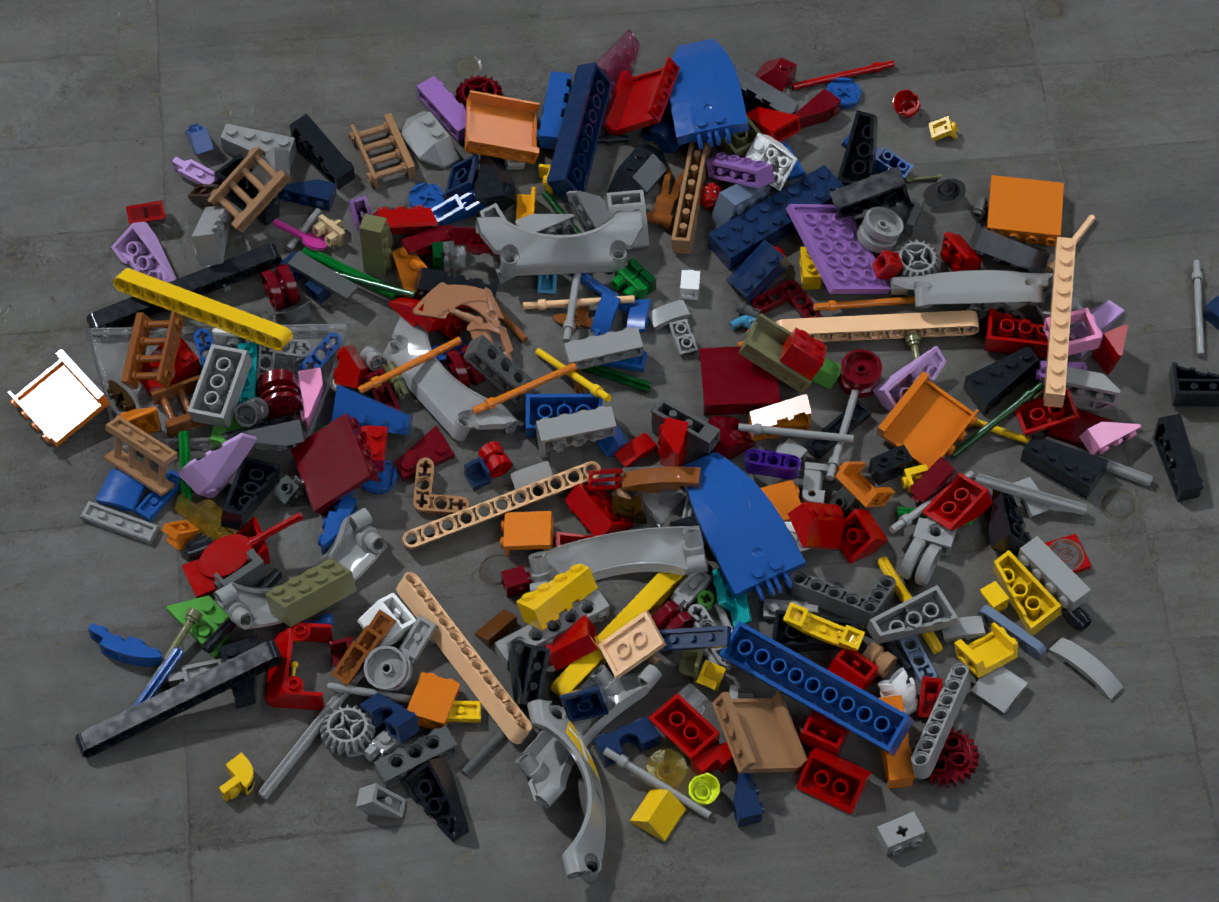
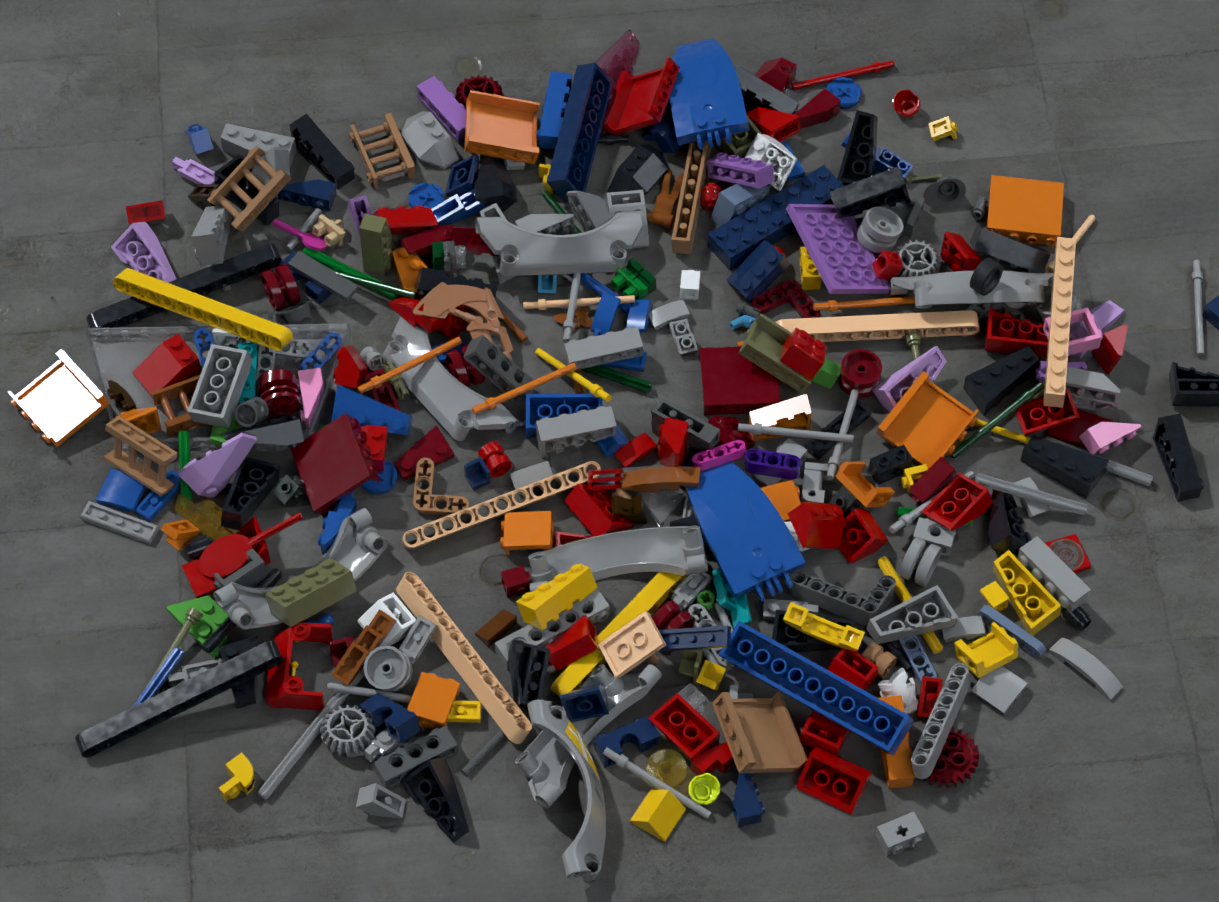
blue slope [88,623,163,667] -> none
dark orange fence [121,311,185,389] -> none
light orange panel [516,187,536,220] -> none
none -> dark pink beam [692,440,747,471]
none -> black tyre [970,258,1003,296]

